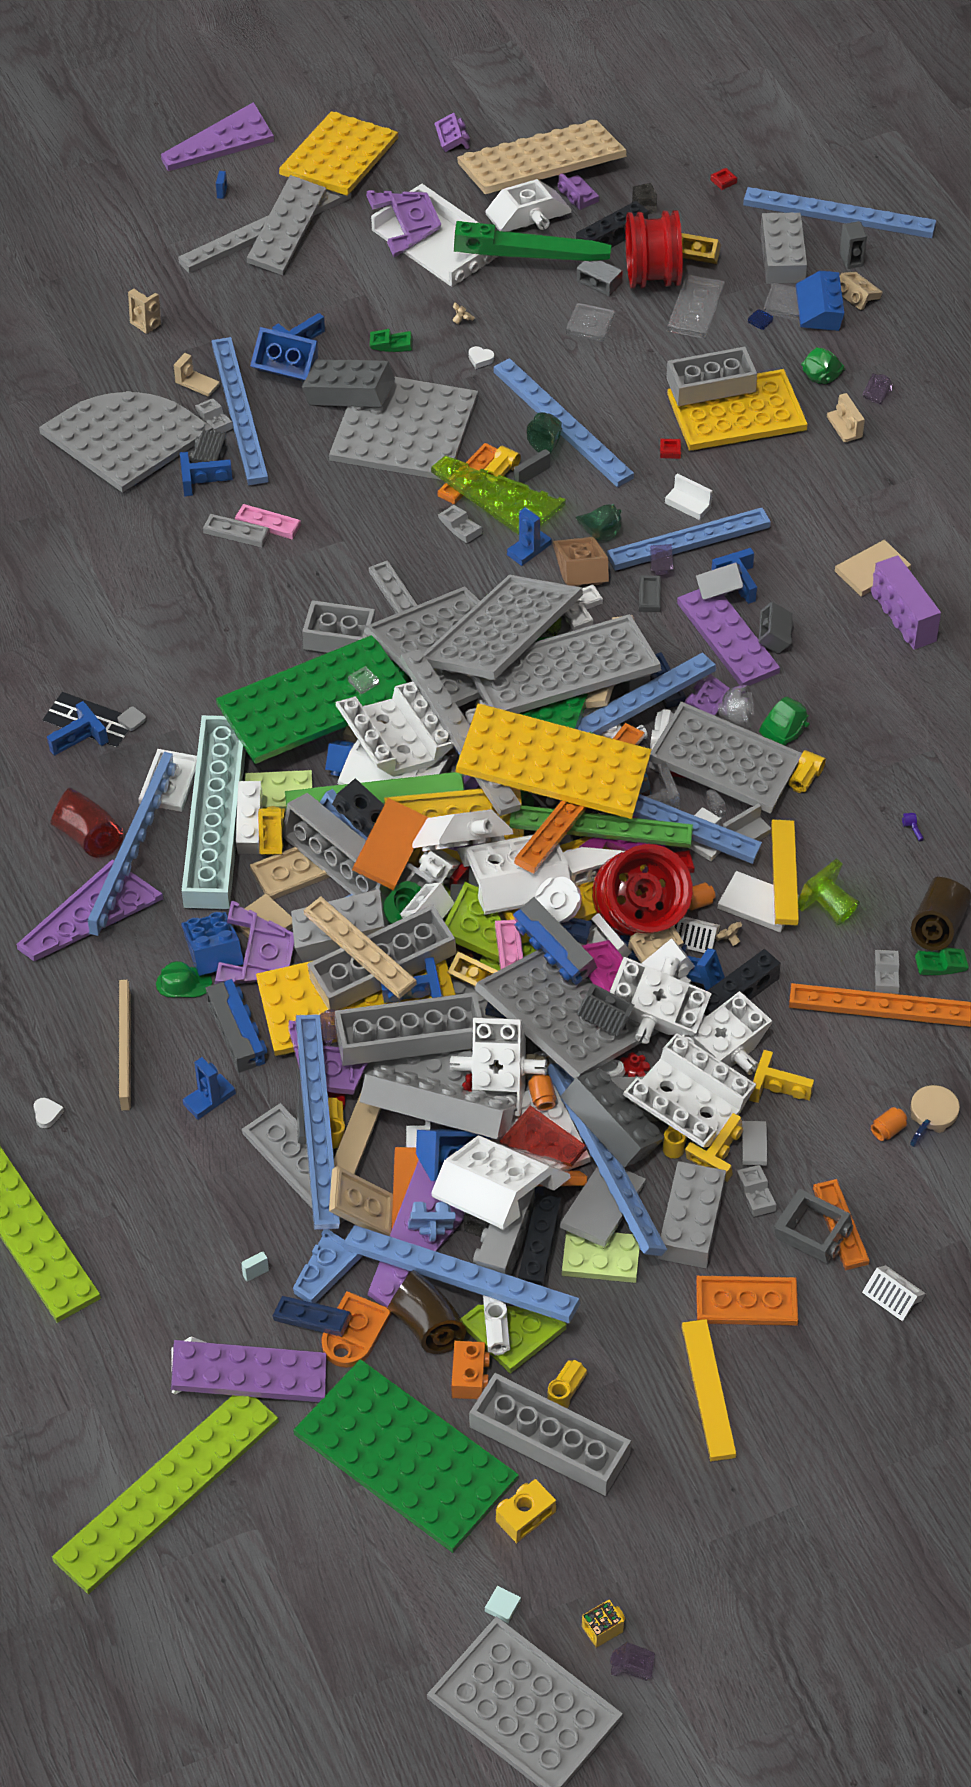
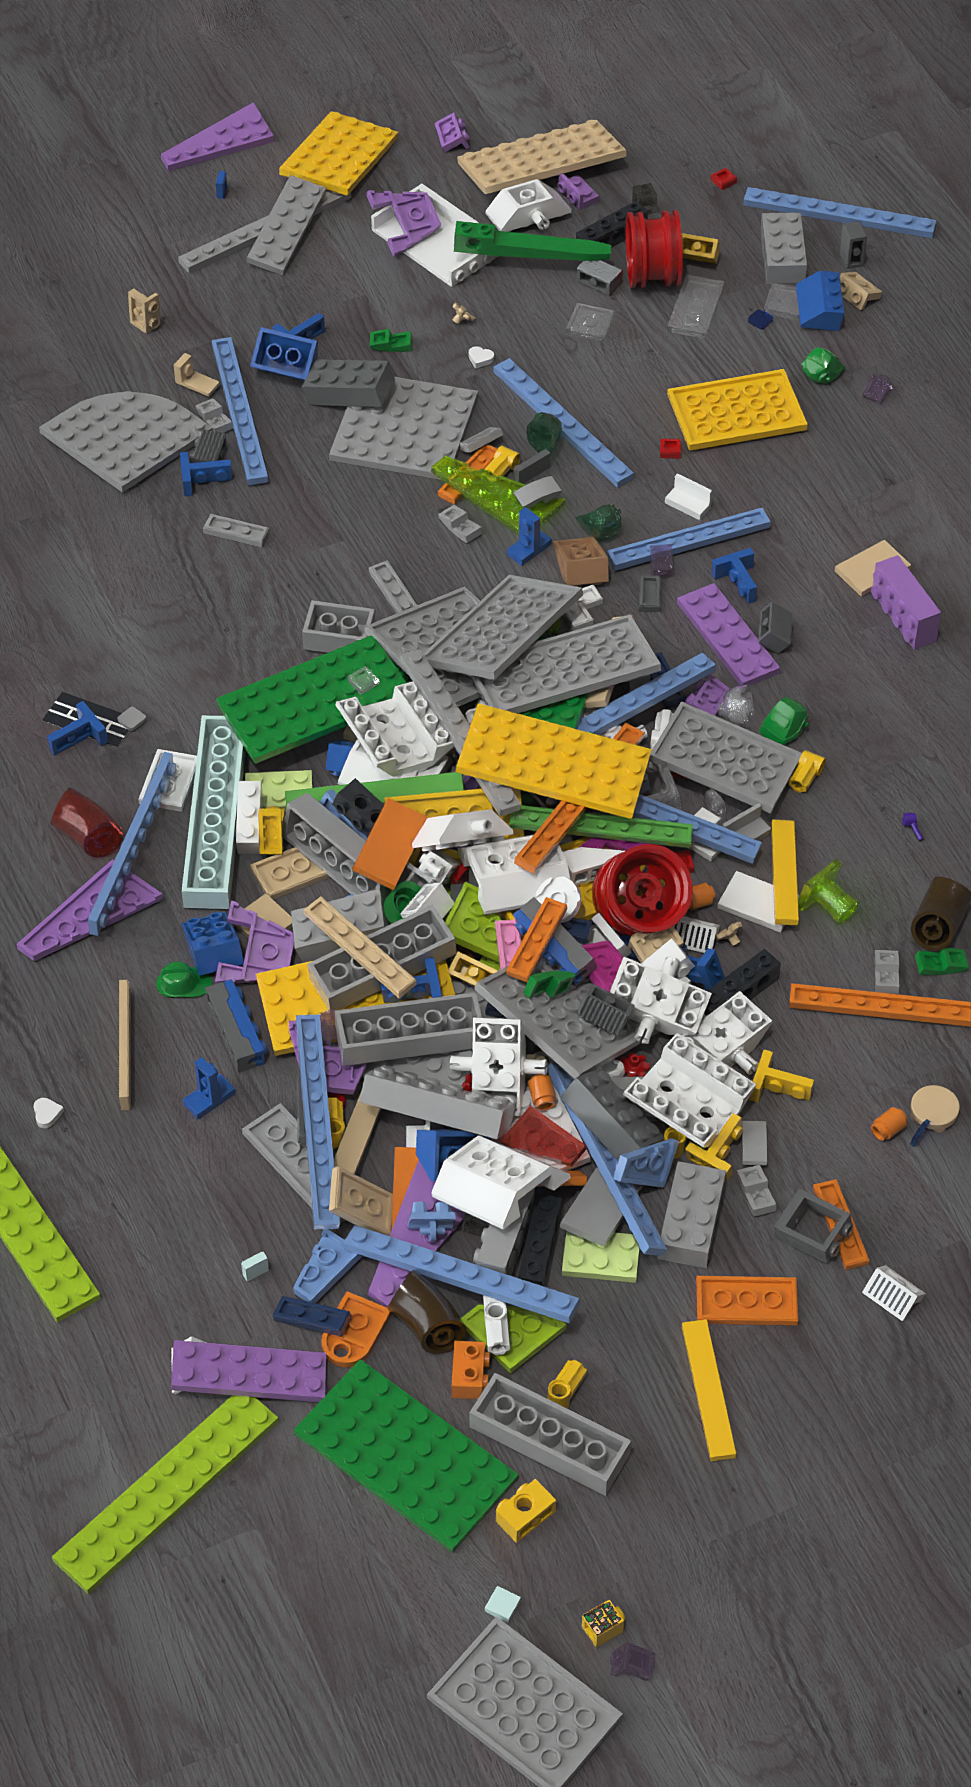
bright pink tile [235,504,301,539] -> none
light grey brick [666,347,757,406] -> none
light grey panel [696,563,744,600] -> none
tan bracket [827,393,865,442] -> none
none -> light grey tile [459,427,503,452]
none -> orange tile [506,897,568,982]
none -> light grey slope [513,476,563,509]
none -> green slope [523,971,576,998]
none -> medium blue wing [613,1138,679,1187]

